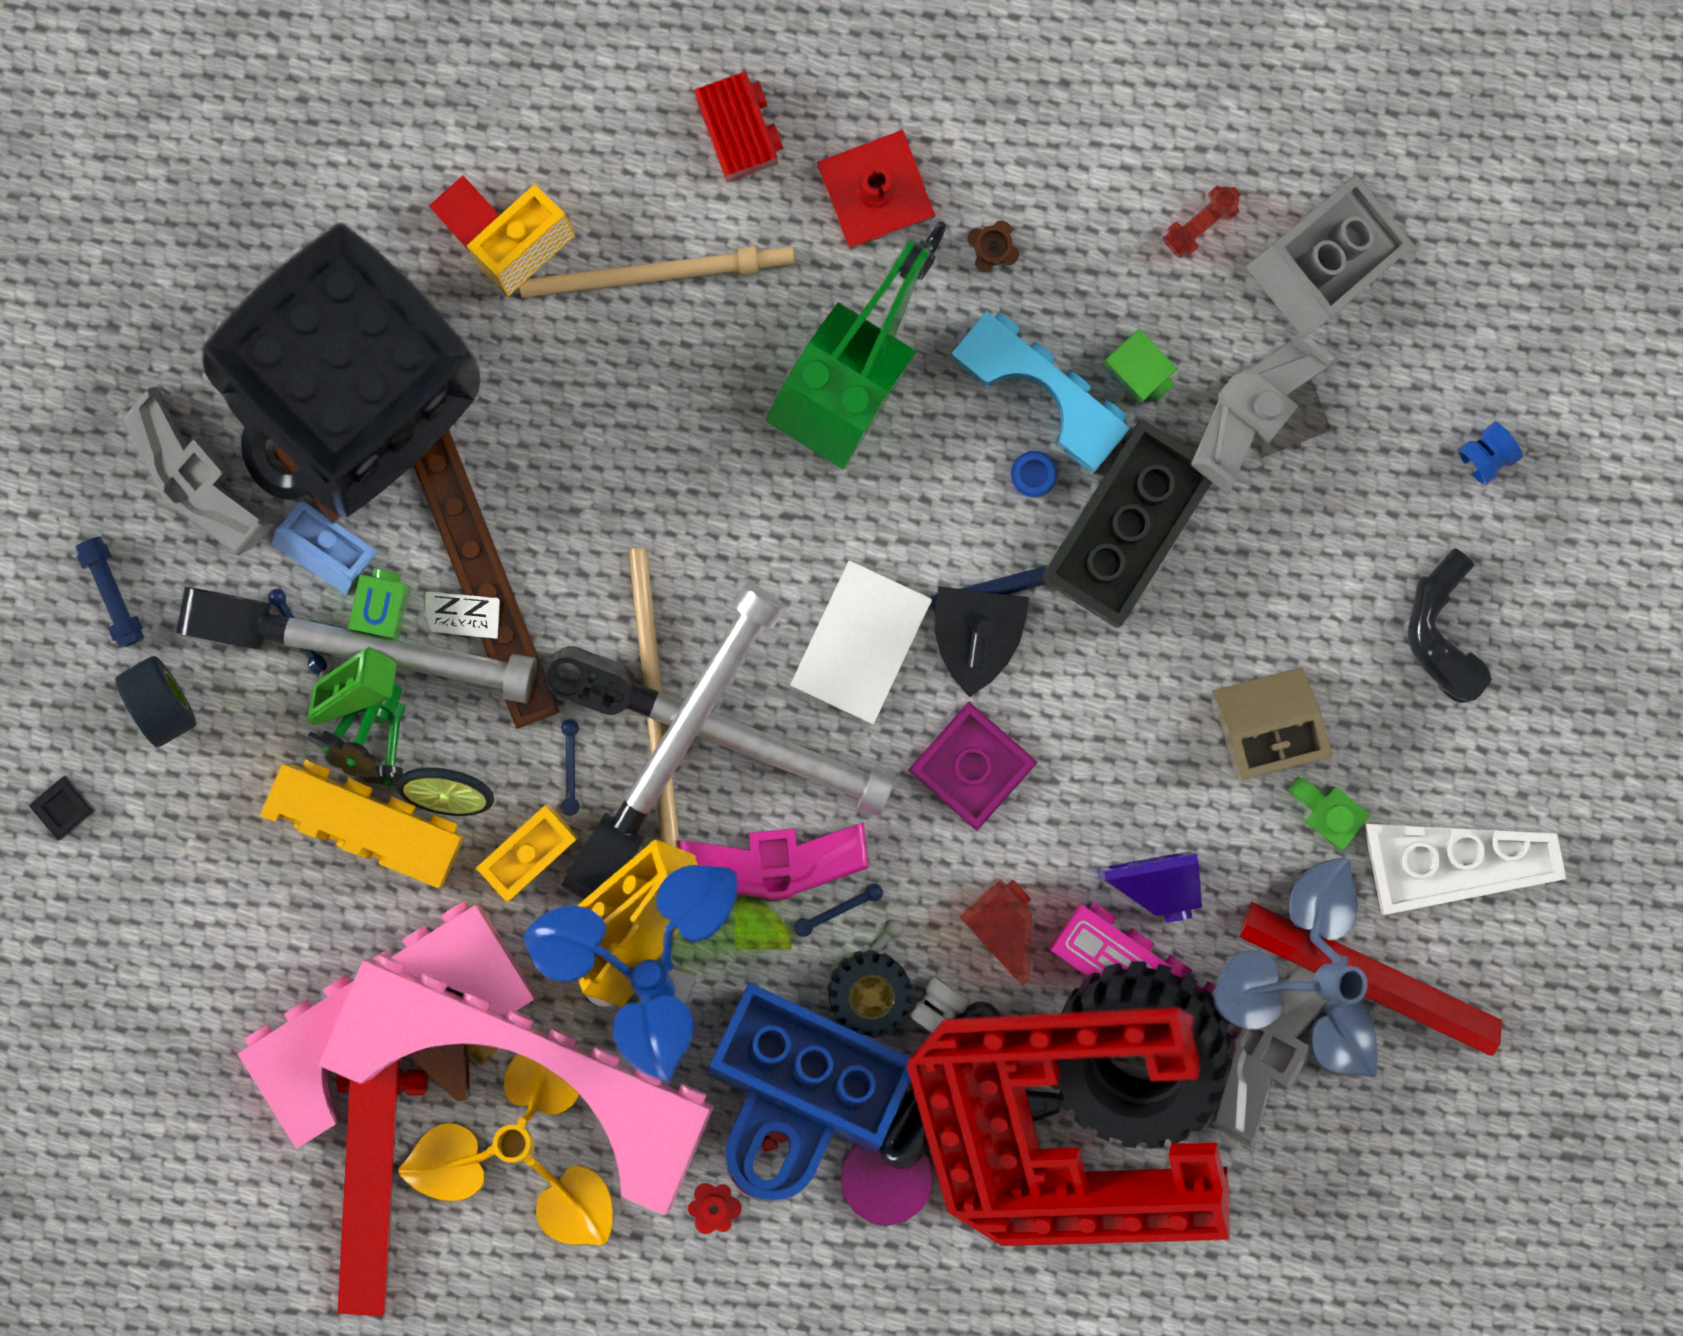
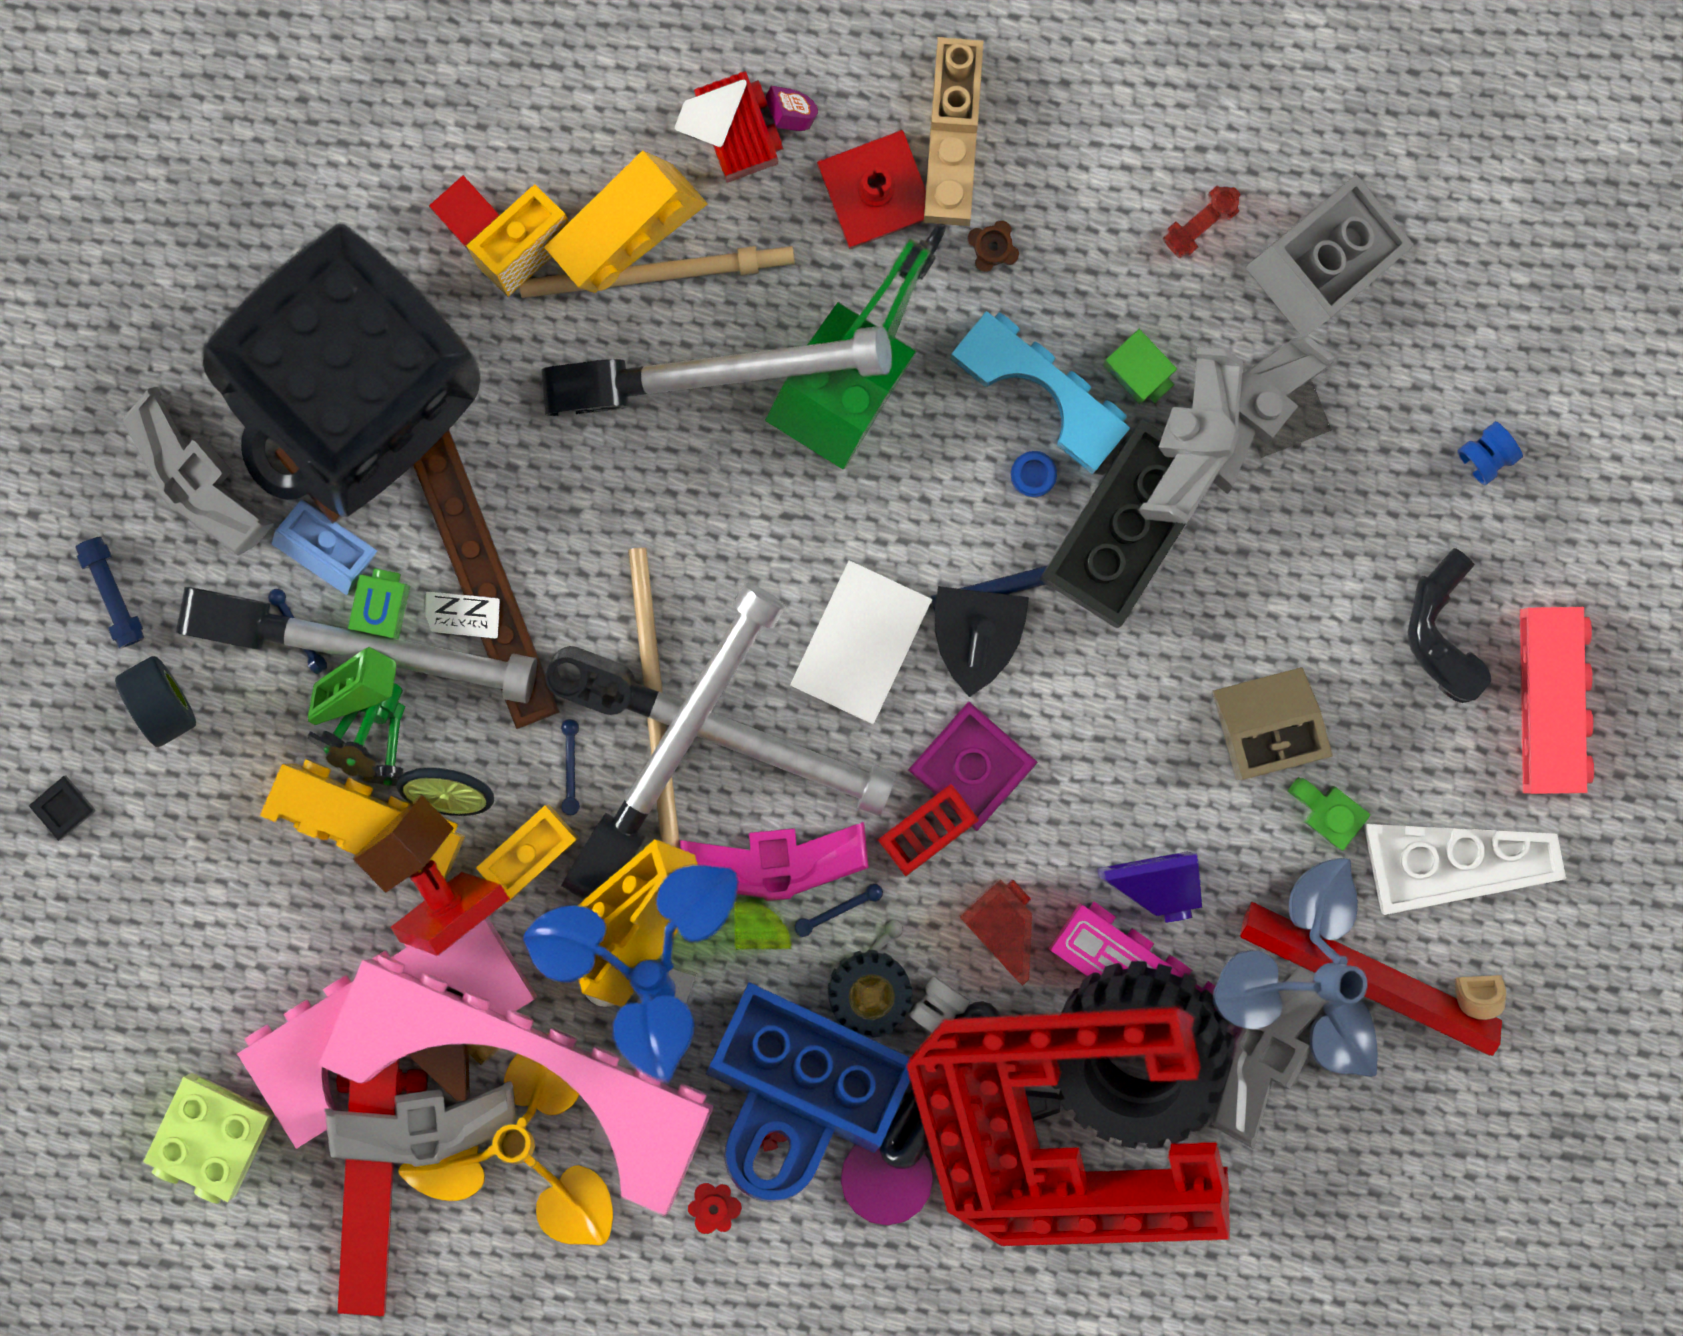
none -> yellowish green brick [143,1073,275,1204]
none -> light grey plate [325,1081,517,1167]
none -> reddish brown slope [352,794,454,893]
none -> red tile [390,859,510,956]
none -> flat silver piece [541,326,892,416]
none -> yellow wedge [544,150,708,293]
none -> white sticker [675,80,747,147]
none -> magenta tile [765,85,818,131]
none -> red slope [877,784,979,877]
none -> tan slope [924,37,984,226]
none -> light grey plate [1139,347,1243,524]
none -> tan tile [1455,975,1506,1020]
none -> coral brick [1520,607,1594,794]

